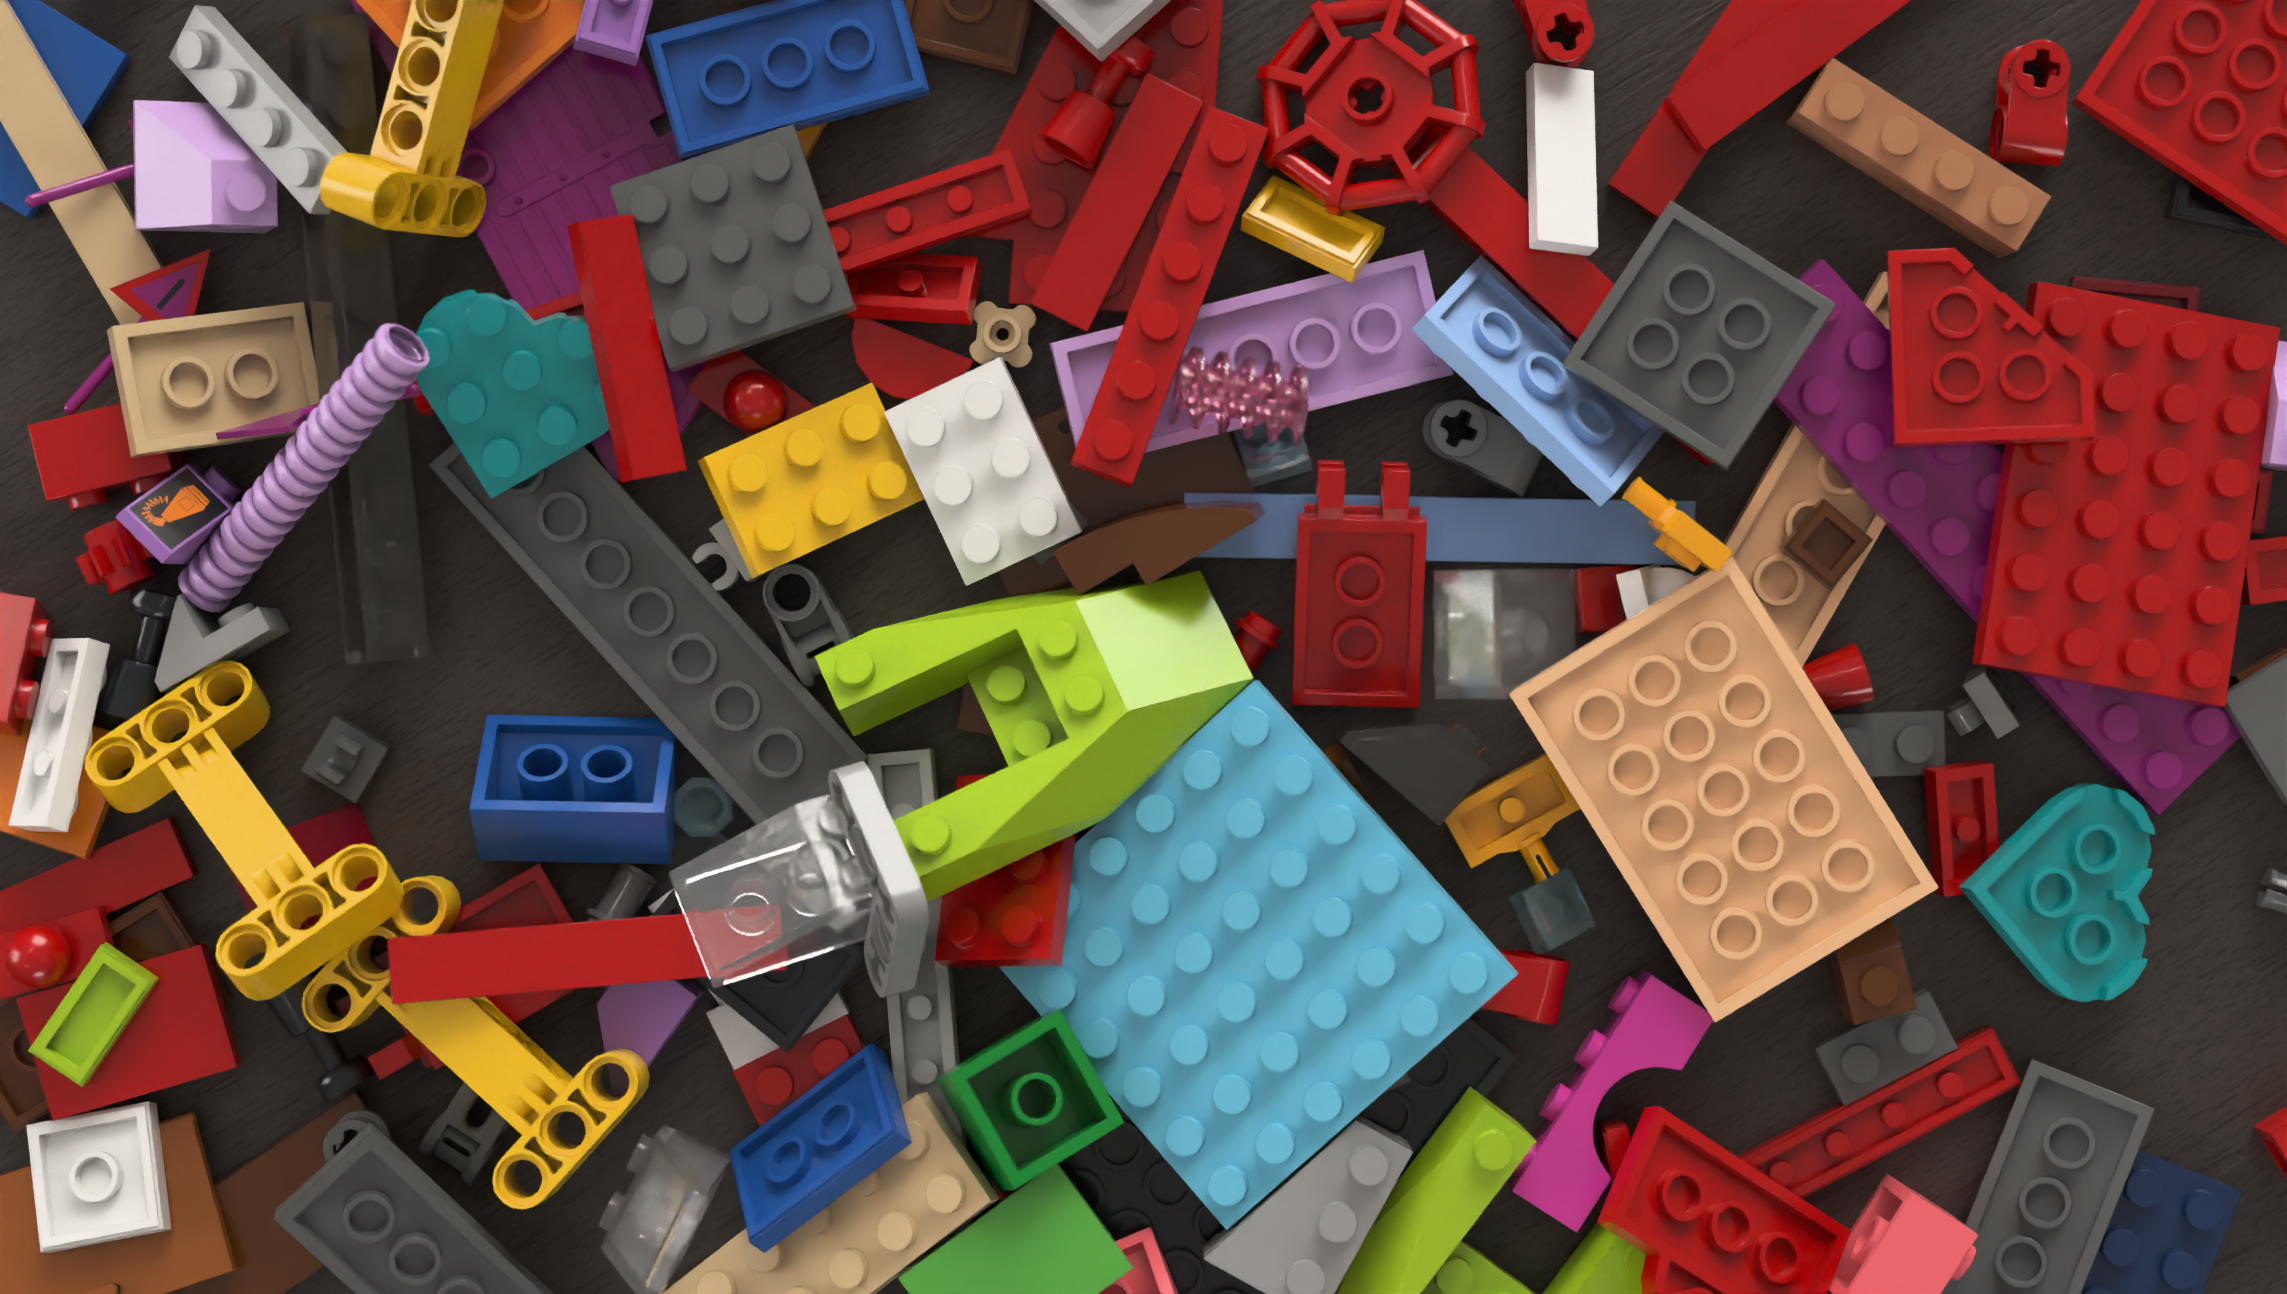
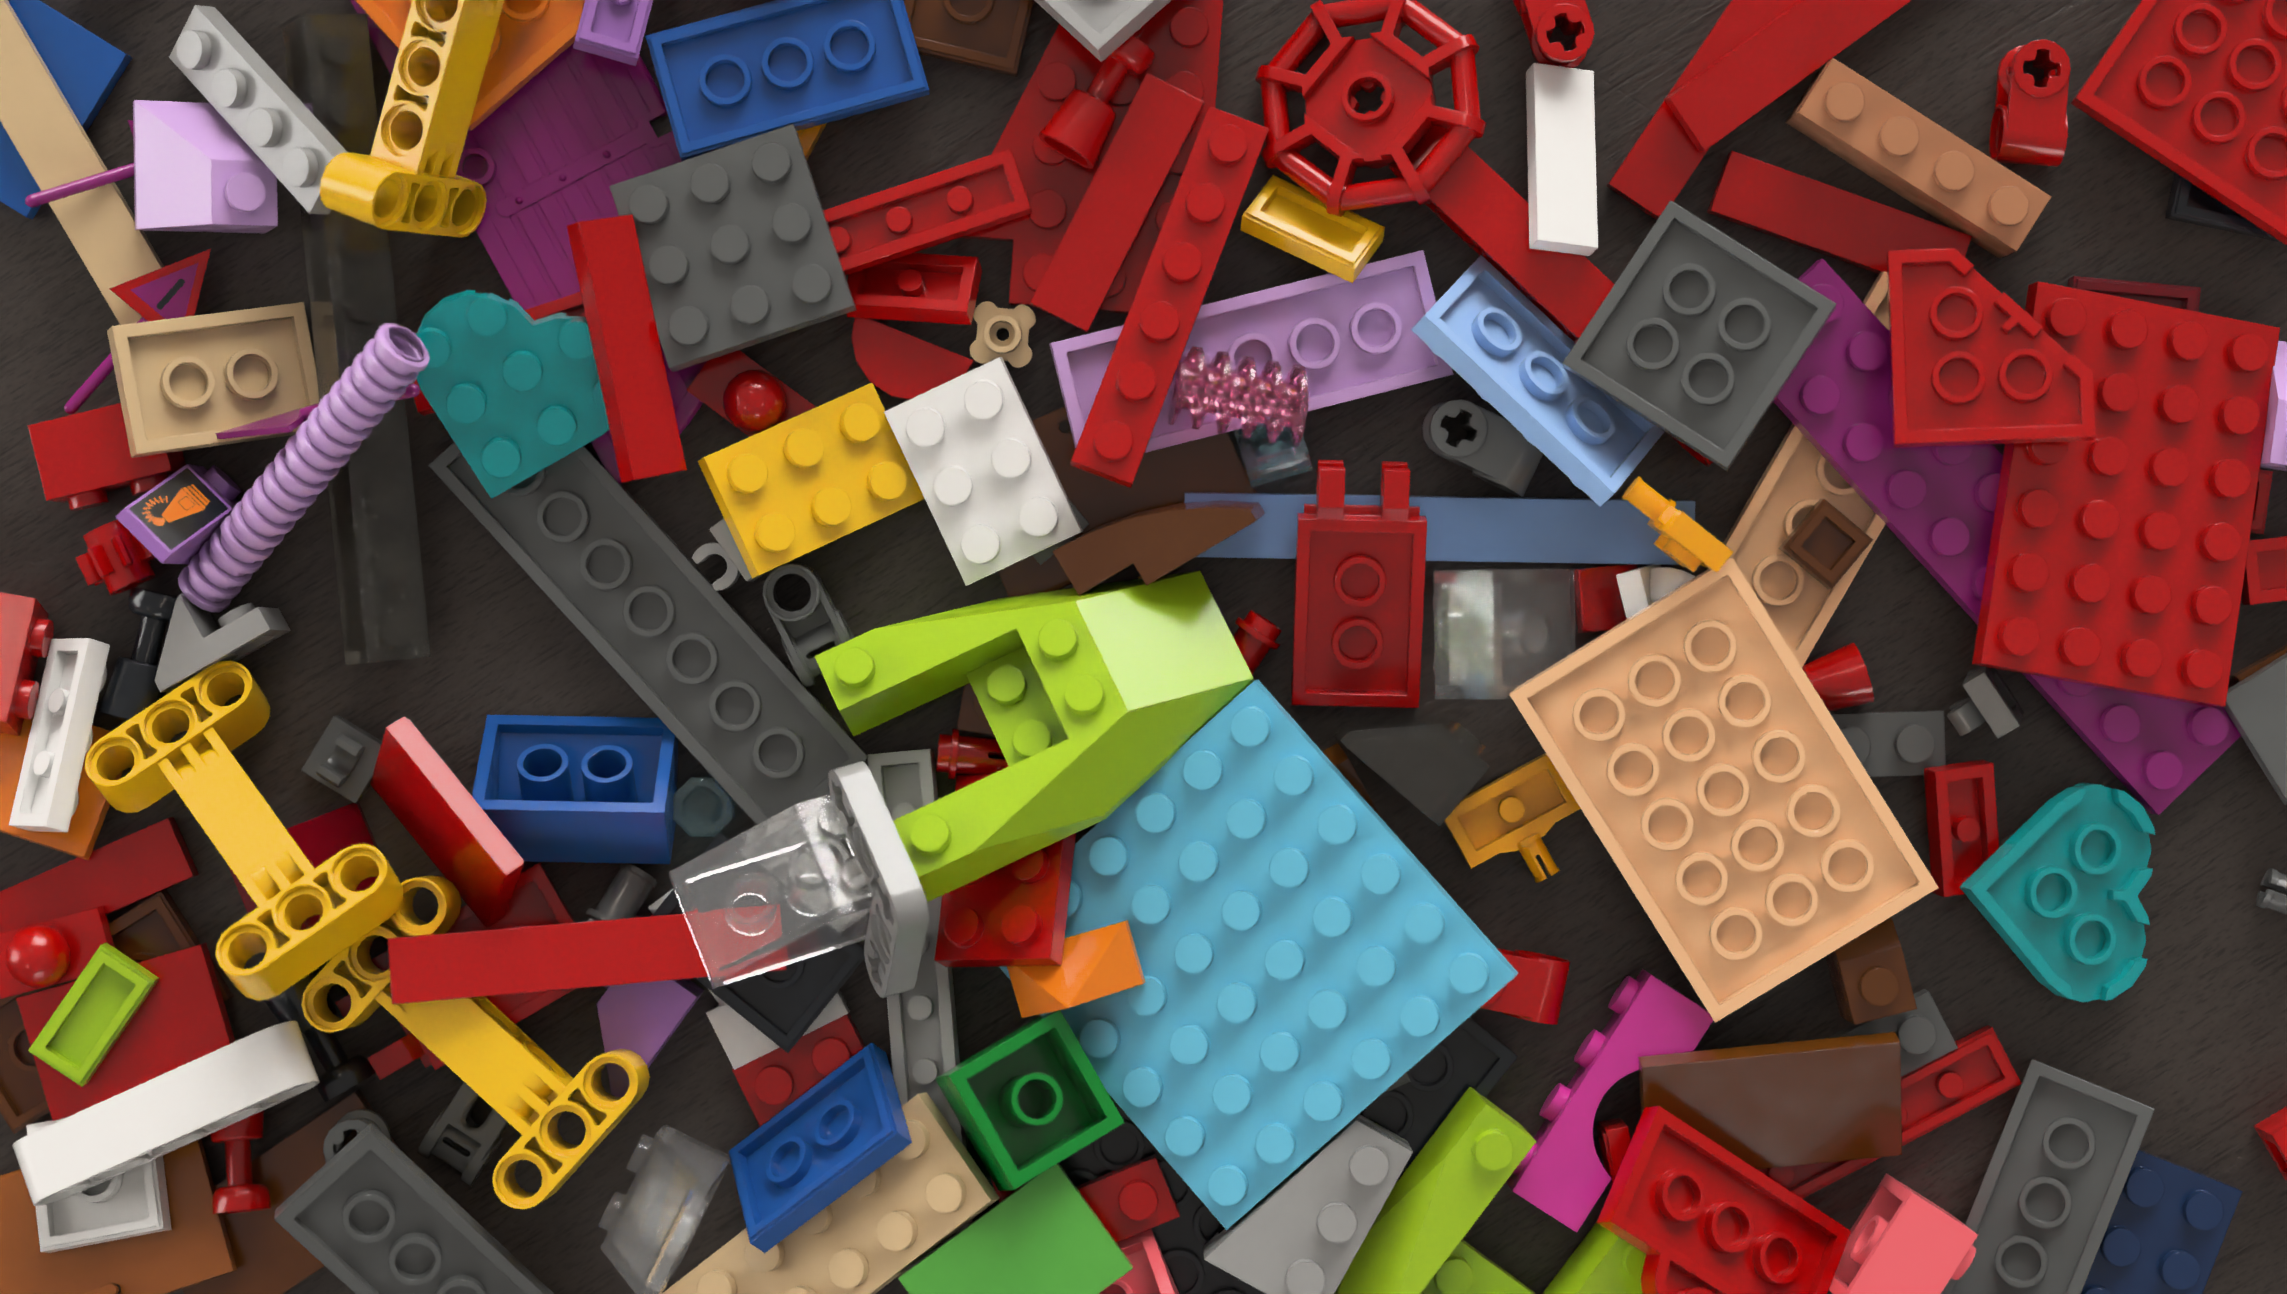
clear light blue plate [1509,868,1596,955] -> none
none -> white beam [12,1021,320,1206]
none -> red piece [210,1110,271,1215]
none -> red tile [370,716,524,928]
none -> red pin [936,729,1009,780]
none -> orange slope [1007,920,1146,1018]
none -> red plate [1076,1154,1180,1243]
none -> reddish brown tile [1638,1032,1902,1169]
none -> red tile [1707,150,1972,274]

